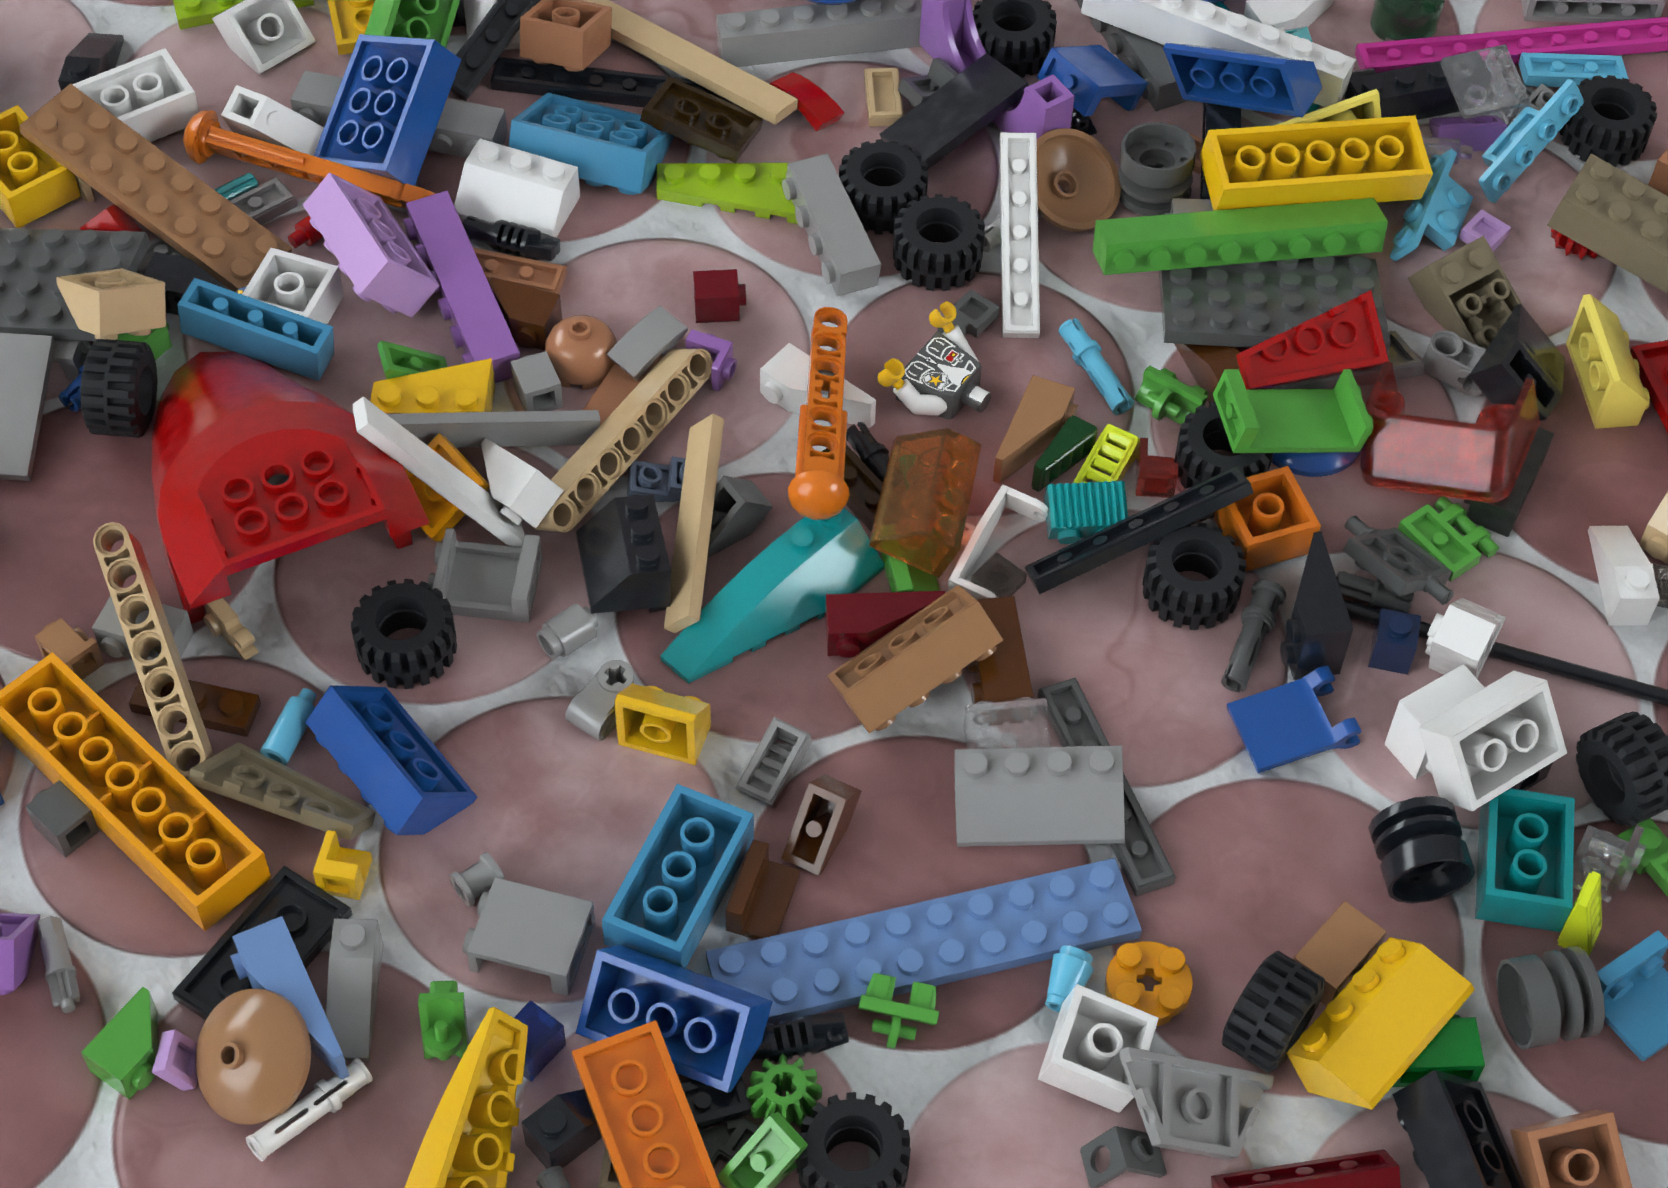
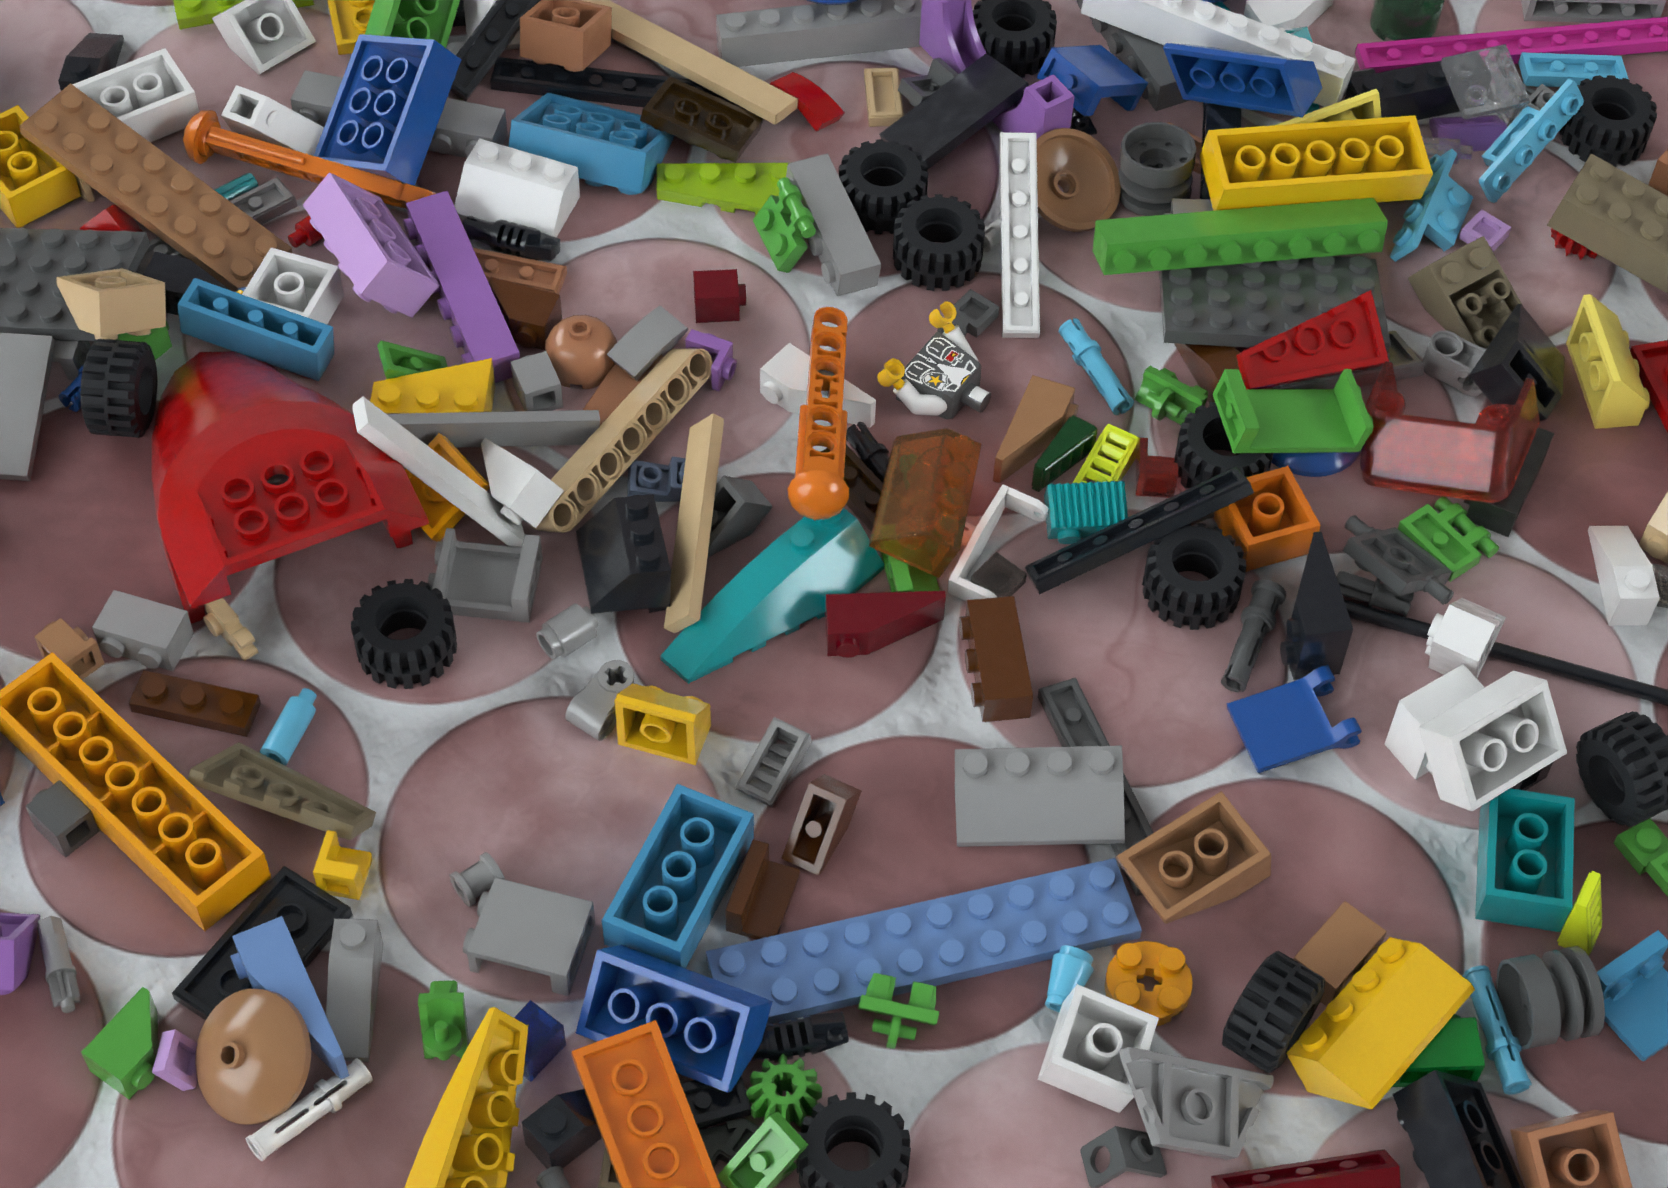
tan beam [93,522,214,786] -> none
blue slope [305,685,478,835] -> none
medium nougat slope [827,585,1003,733] -> none
clear bracket [963,697,1052,749] -> none
dark blue brick [1368,608,1421,675] -> none
black wheel [1368,796,1475,904] -> none
clear bracket [1573,825,1646,903] -> none
none -> bright green plate [753,177,816,273]
none -> medium nougat slope [1116,791,1271,924]
none -> medium azure pin [1462,965,1532,1095]

